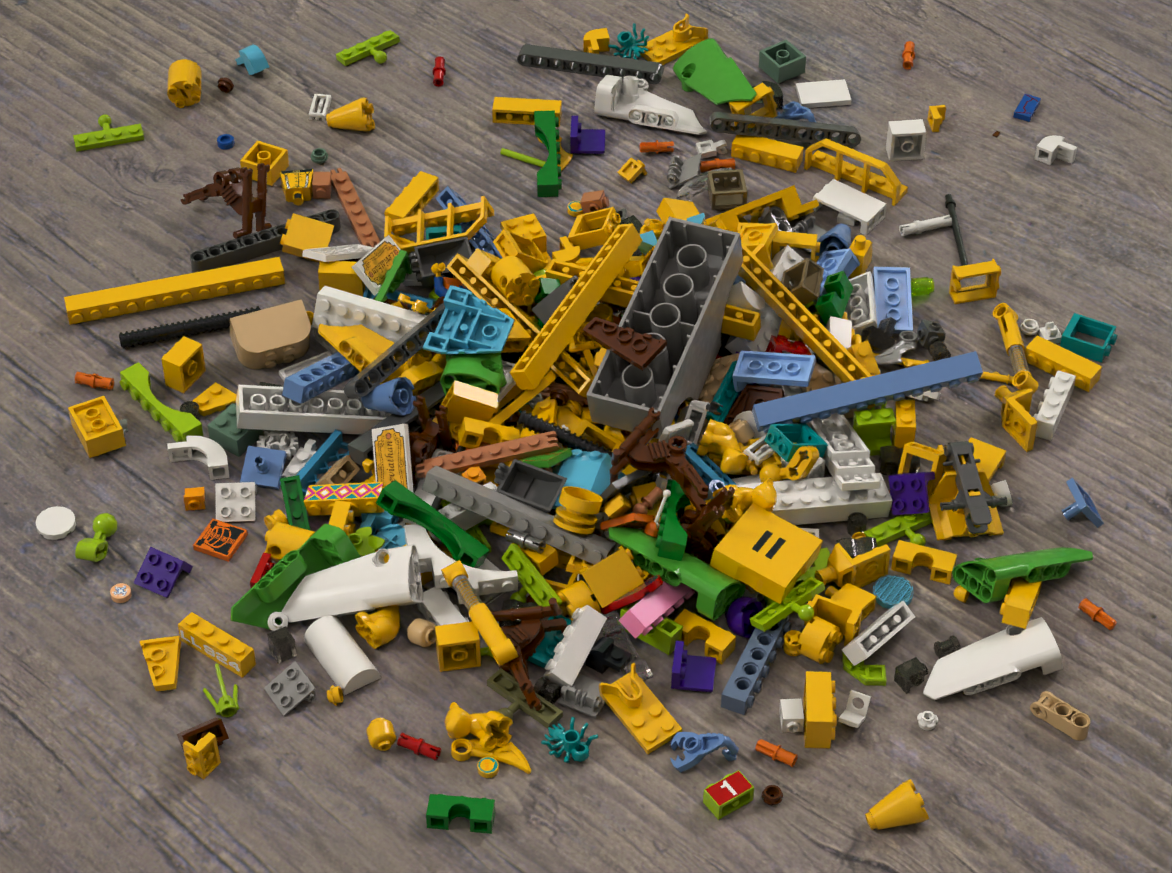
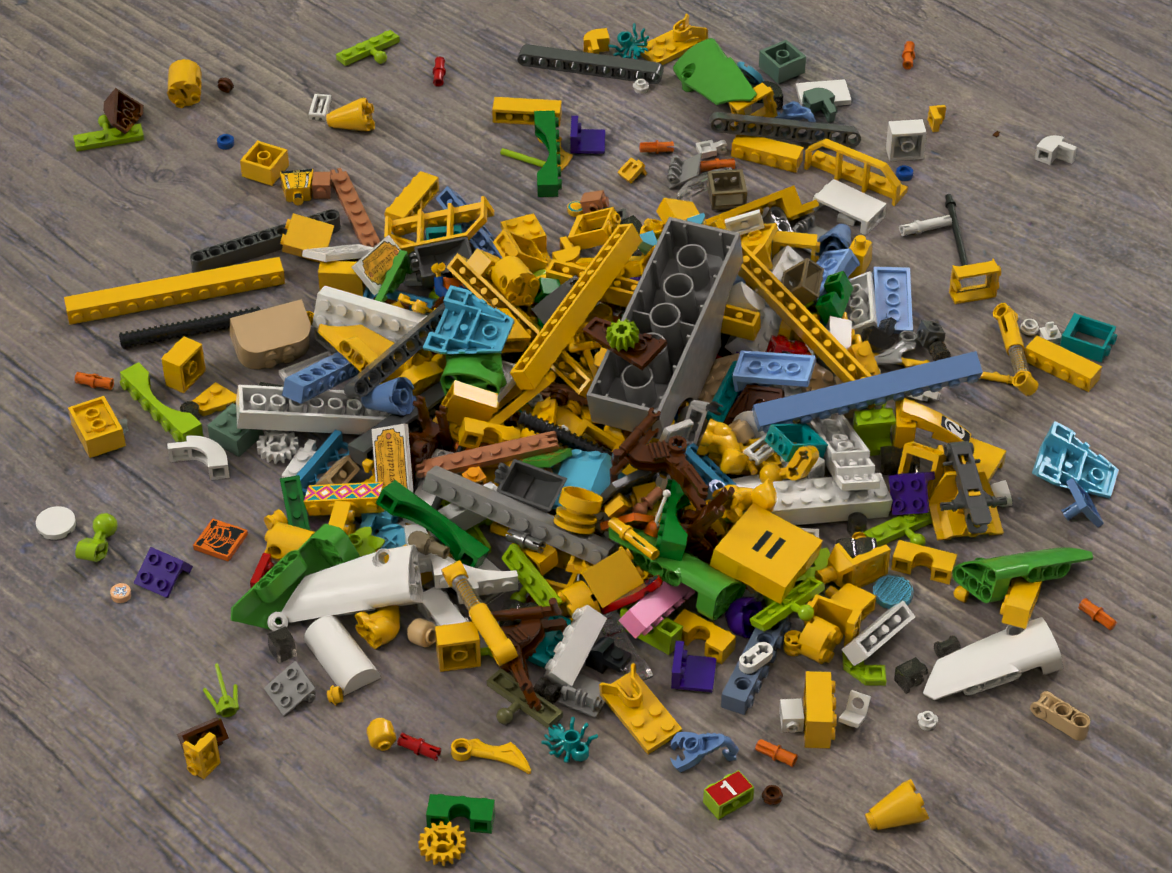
yellow wing [139,636,181,692] -> none
yellow brick [178,612,256,678] -> none
reddish brown piece [181,163,272,239] -> none
light orange bracket [184,487,205,511] -> none
white bracket [215,482,257,522] -> none
medium azure brick [235,44,269,75] -> none
medium blue tile [240,446,287,490] -> none
sand green plate [311,148,328,164] -> none
yellow animal [445,702,513,751] -> none
yellow tile [477,756,499,778] -> none
white panel [594,75,707,135] -> none
clear neon green brick [911,277,934,296] -> none
yellow plate [994,385,1038,452] -> none
blue tile [1013,94,1041,122] -> none
white brick [1033,371,1076,441] -> none
none -> reddish brown wedge [103,88,144,134]
none -> dark tan arm [408,531,450,559]
none -> yellow gear [418,821,466,866]
none -> lime gear [606,318,639,352]
none -> yellow pin [608,517,660,560]
none -> white panel [725,209,765,235]
none -> medium azure tile [736,62,765,86]
none -> white beam [739,642,773,674]
none -> sand green brick [802,88,837,123]
none -> blue tile [896,165,913,181]
none -> yellow slope [899,398,971,443]
none -> medium azure wedge [1032,421,1119,498]

